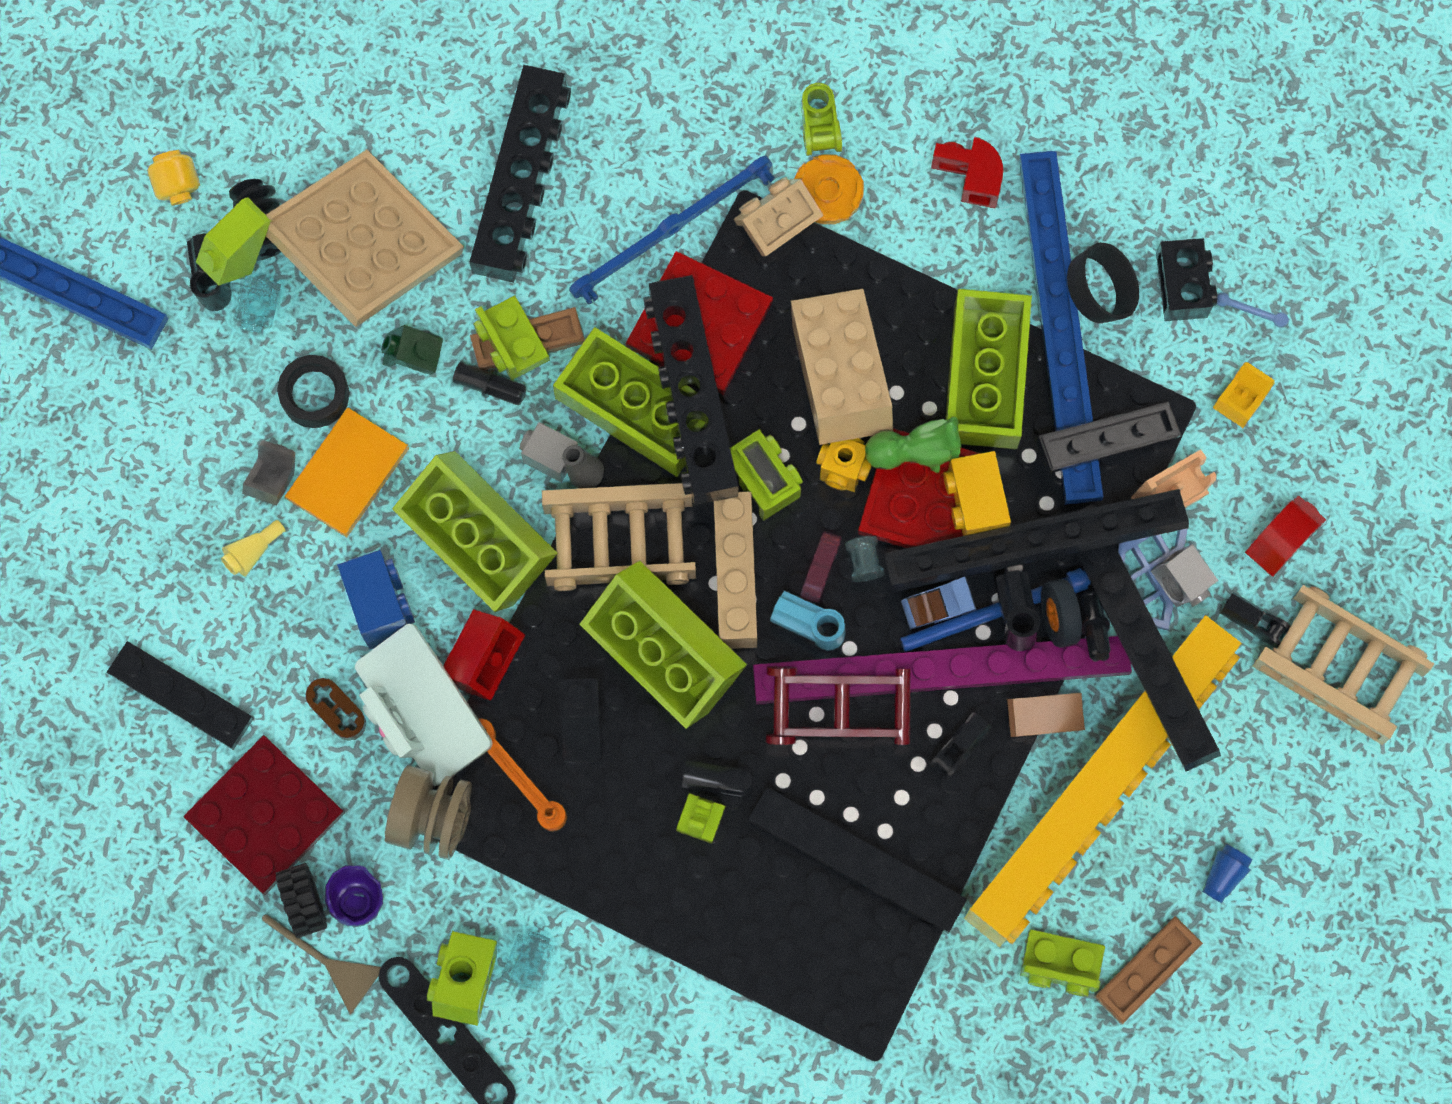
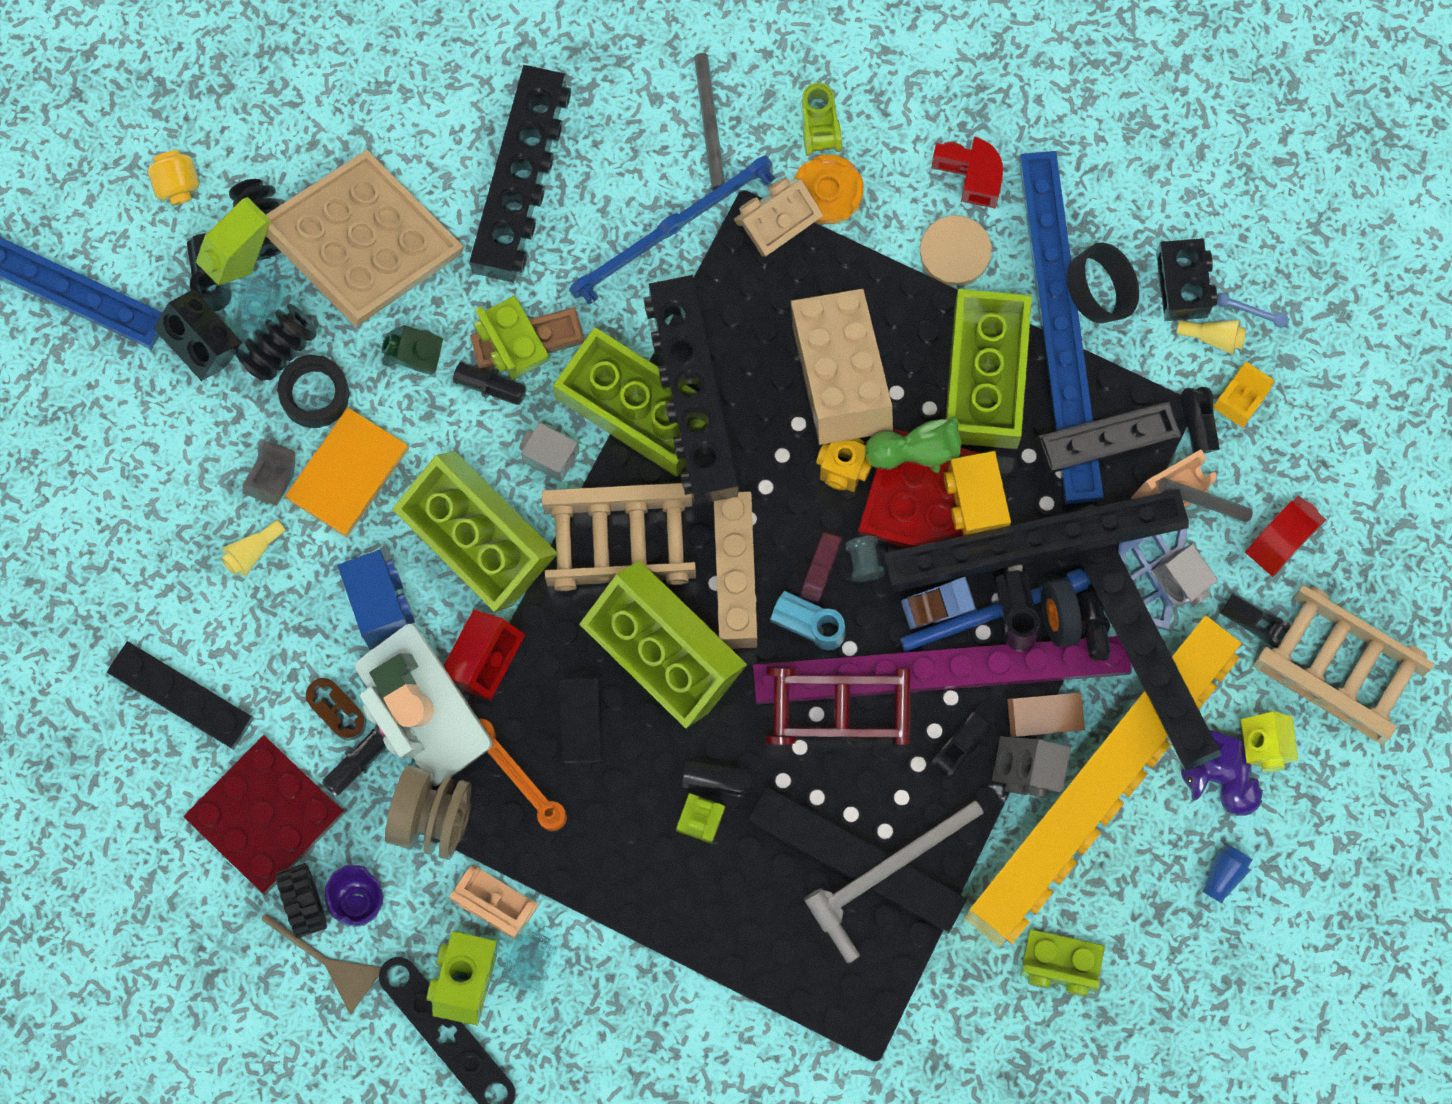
dark grey cone [562,445,604,488] -> none
red plate [625,251,773,395] -> none
lime window [730,429,803,521] -> none
medium nougat tile [1094,916,1203,1025] -> none
none -> black brick [153,289,242,381]
none -> black piece [235,304,317,381]
none -> black axle [322,729,387,796]
none -> leg [369,653,434,727]
none -> light nougat hinge [449,865,539,941]
none -> flat silver bar [694,53,725,190]
none -> light grey bar [804,801,984,963]
none -> tan tile [920,215,992,287]
none -> dark grey brick [992,736,1071,798]
none -> dark grey bar [1158,478,1253,522]
none -> light yellow cone [1177,320,1246,355]
none -> black bar [1181,387,1220,453]
none -> dark purple animal [1181,730,1263,816]
none -> neon yellow brick [1241,711,1298,772]

